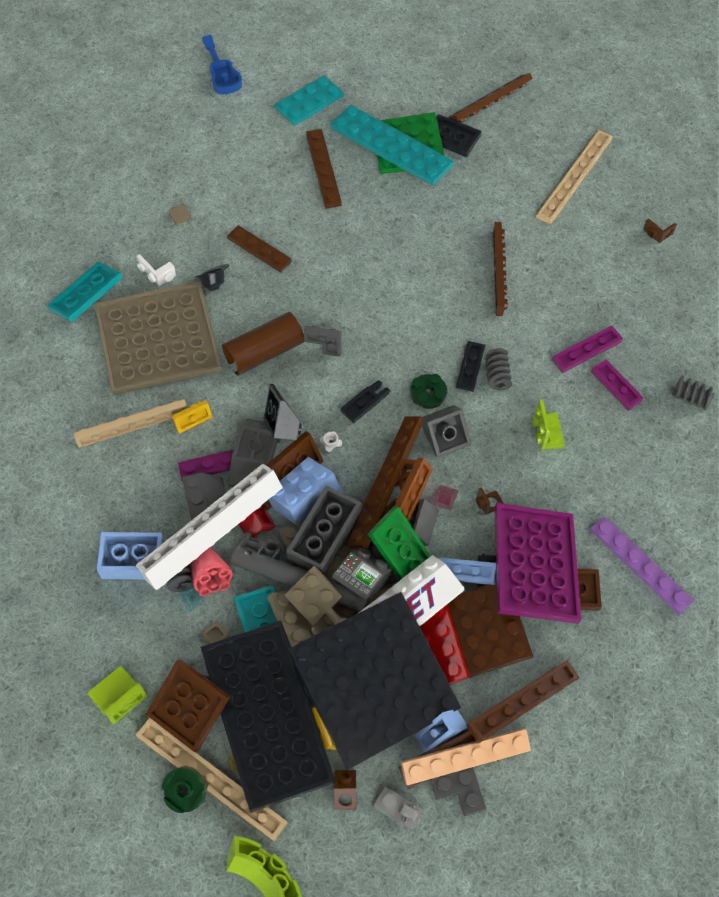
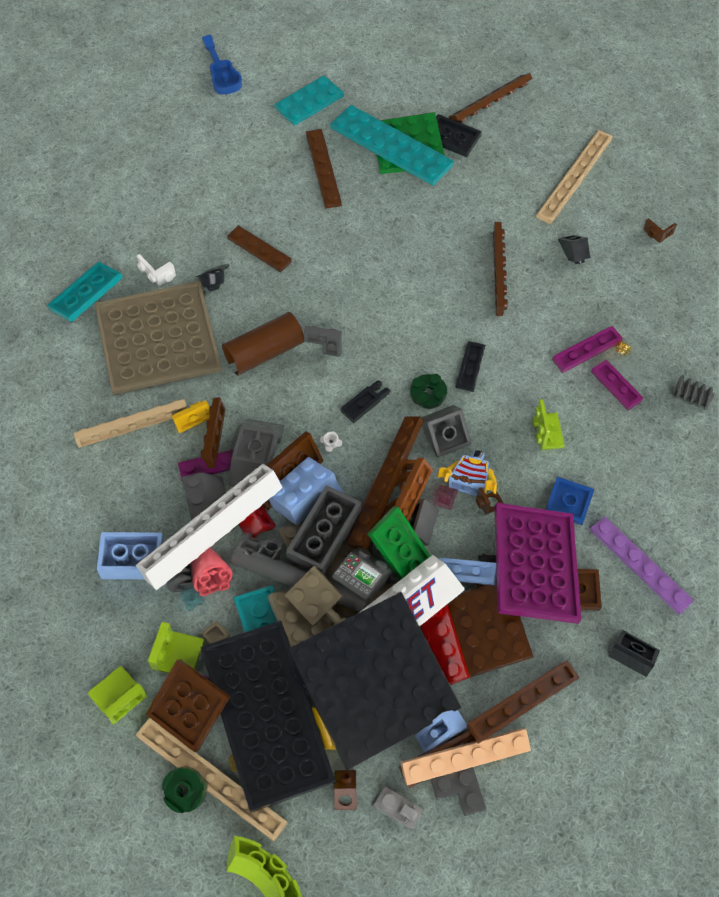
dark tan tile [168,204,191,225] -> none
slope [263,384,302,440] -> none
dark grey piece [485,348,512,390] -> none
none -> lime bracket [148,622,204,674]
none -> reddish brown plate [201,397,226,468]
none -> torso [437,450,497,496]
none -> blue plate [545,477,594,525]
none -> black slope [558,235,591,264]
none -> black slope [609,630,660,677]
none -> clear yellow plate [615,341,633,356]

